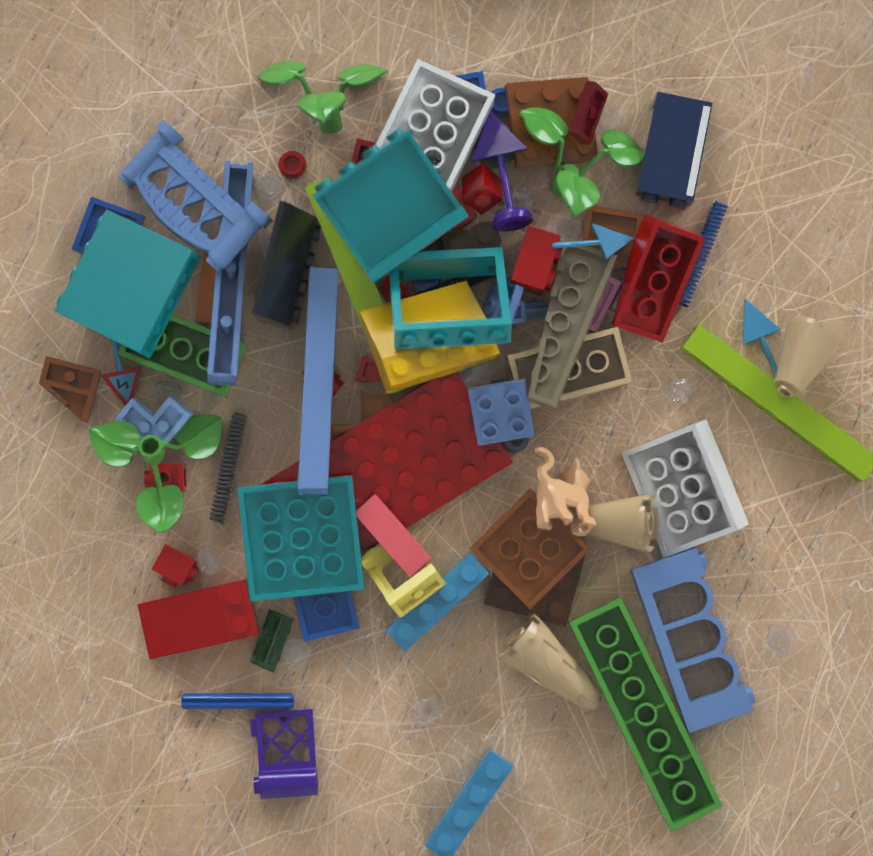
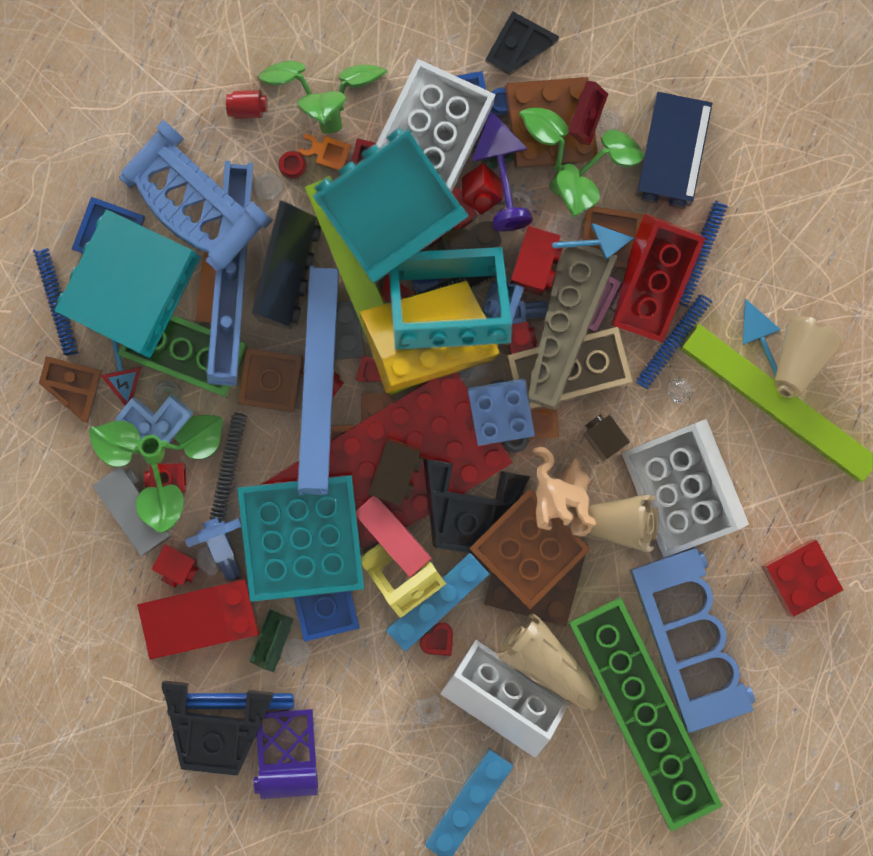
none -> blue piece [33,248,79,356]
none -> light grey brick [92,467,172,556]
none -> black wing [161,681,274,776]
none -> medium blue piece [185,517,242,581]
none -> red brick [226,90,268,119]
none -> dark orange plate [238,348,303,413]
none -> orange plate [299,134,352,171]
none -> dark grey plate [335,301,364,360]
none -> dark brown brick [368,437,424,506]
none -> red tile [420,622,453,656]
none -> black wing [423,458,530,553]
none -> white slope [441,640,570,758]
none -> black wing [485,11,560,75]
none -> red brick [507,321,537,355]
none -> clear orange plate [530,409,559,439]
none -> dark brown brick [583,414,630,461]
none -> blue piece [636,294,713,389]
none -> red brick [761,539,844,617]

